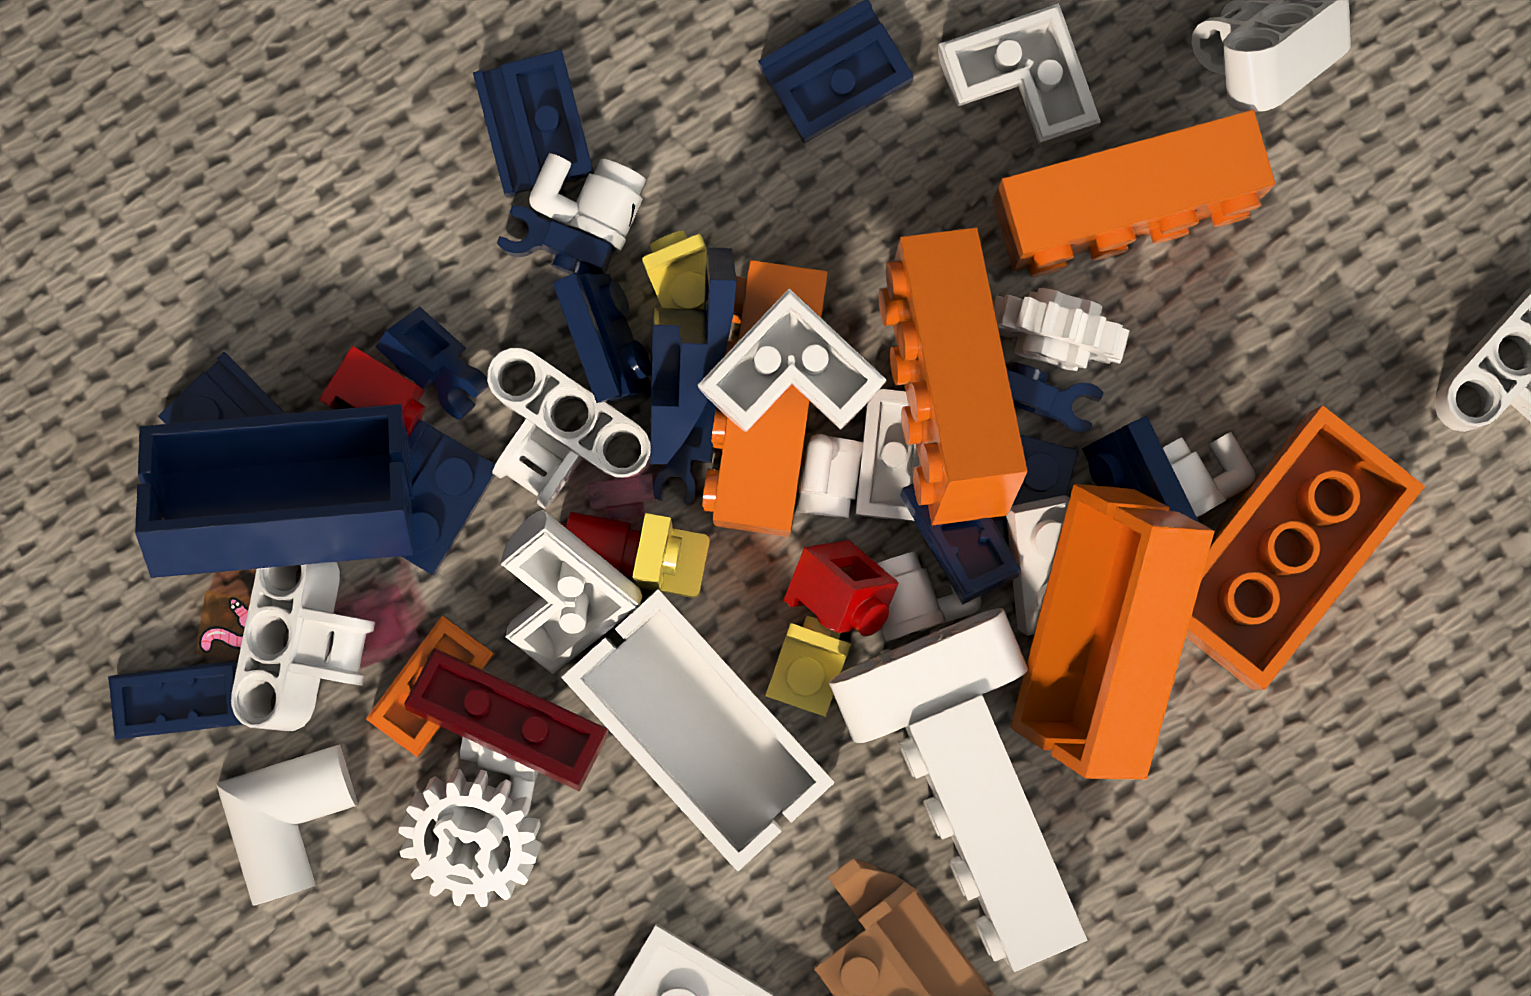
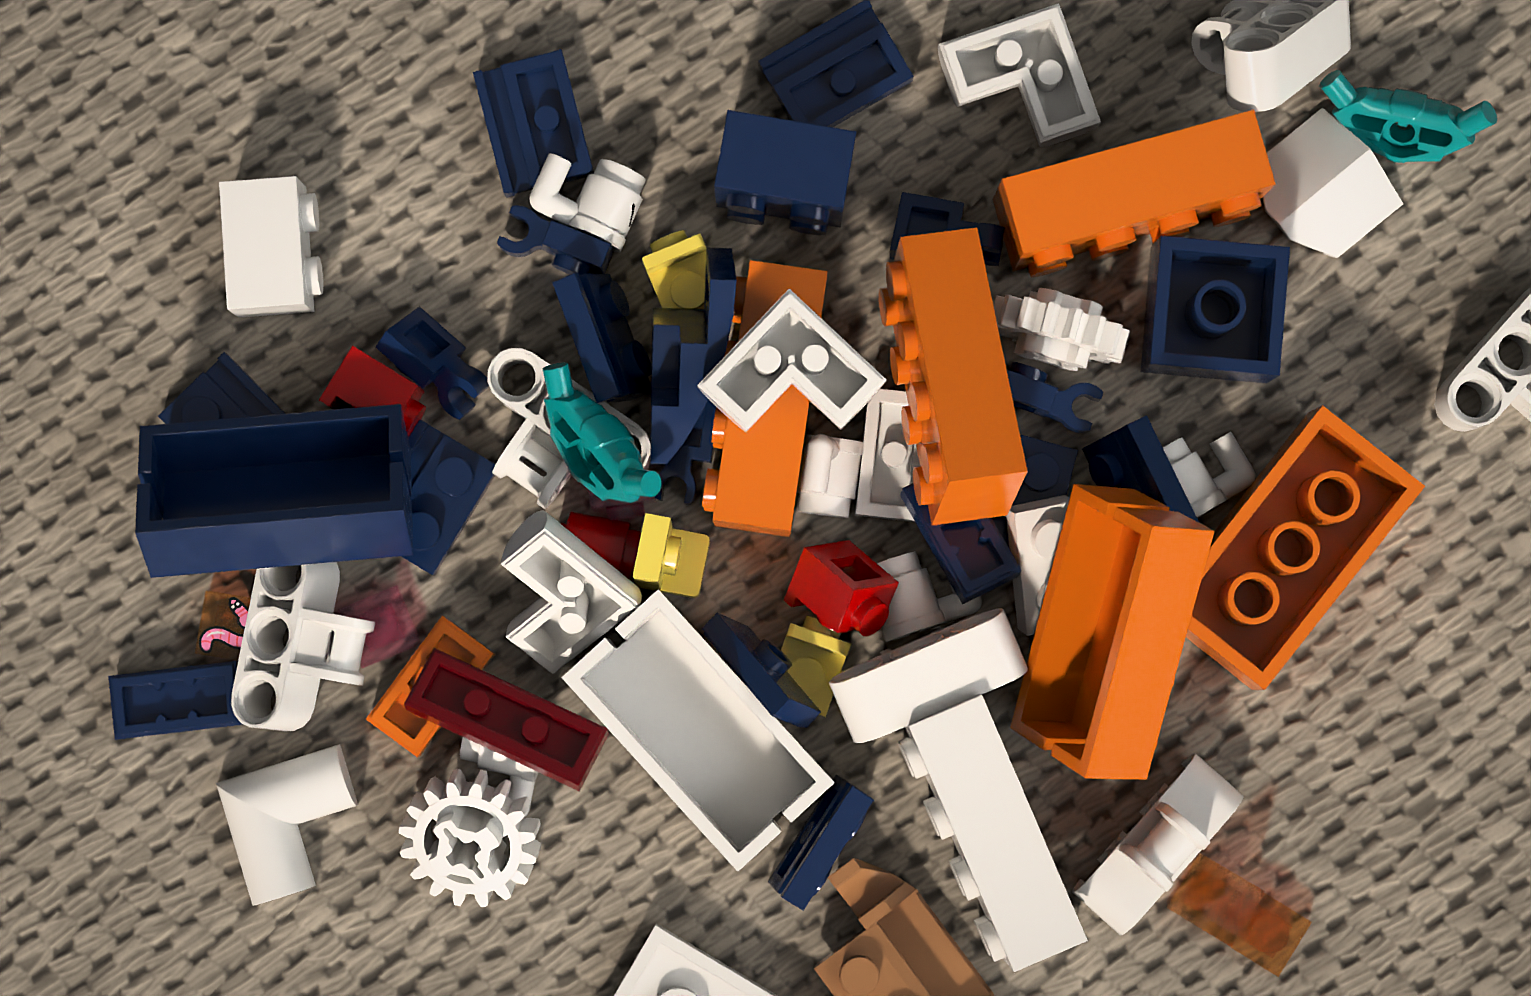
none -> white brick [219,176,323,318]
none -> teal piece [542,362,661,503]
none -> dark blue plate [702,612,821,728]
none -> dark blue brick [714,110,857,235]
none -> dark blue plate [768,774,874,911]
none -> dark blue plate [890,192,1005,266]
none -> white piece [1072,753,1244,936]
none -> dark blue brick [1140,236,1290,384]
none -> clear orange slope [1166,853,1312,977]
none -> white slope [1263,108,1403,258]
none -> teal piece [1319,70,1497,163]

